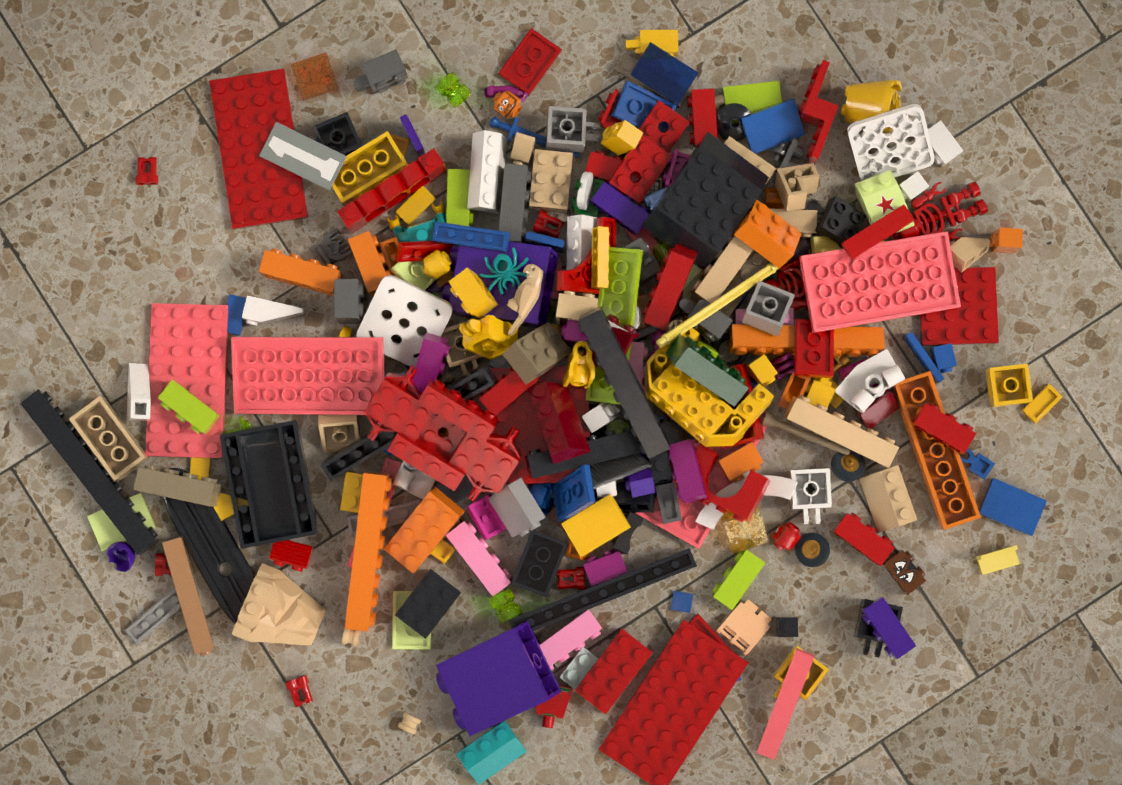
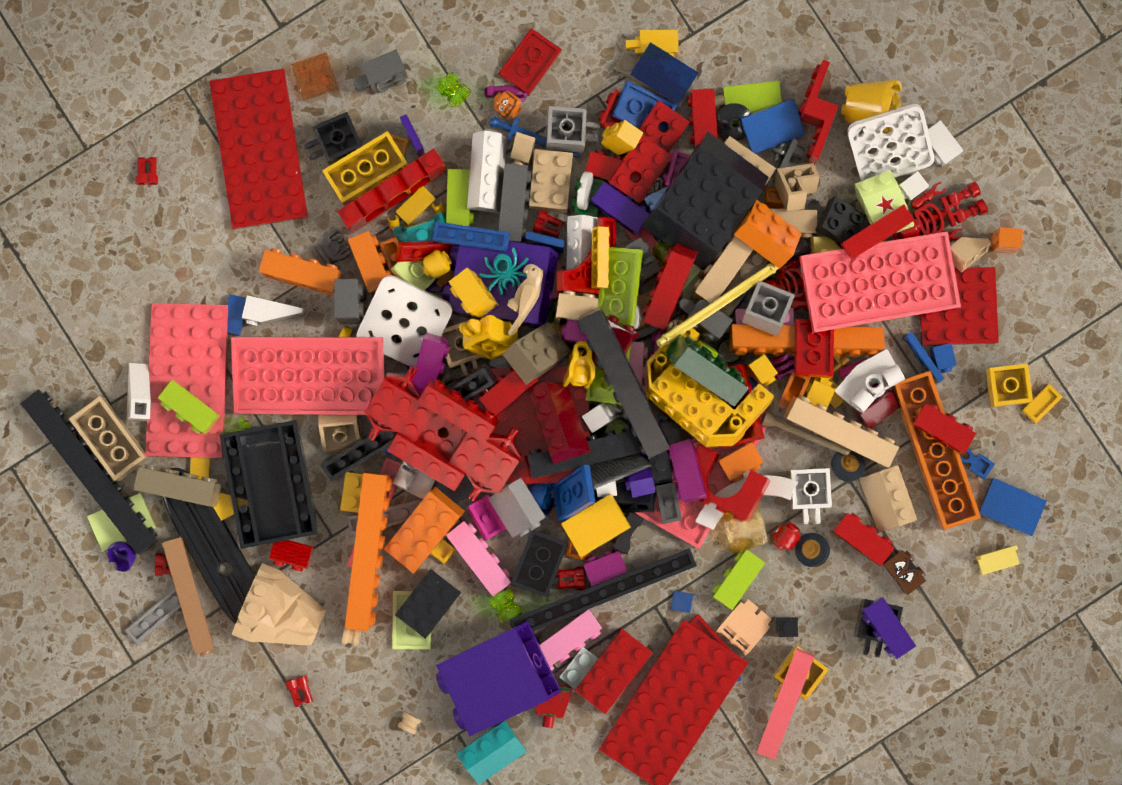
light grey sticker [259,122,347,191] -> none

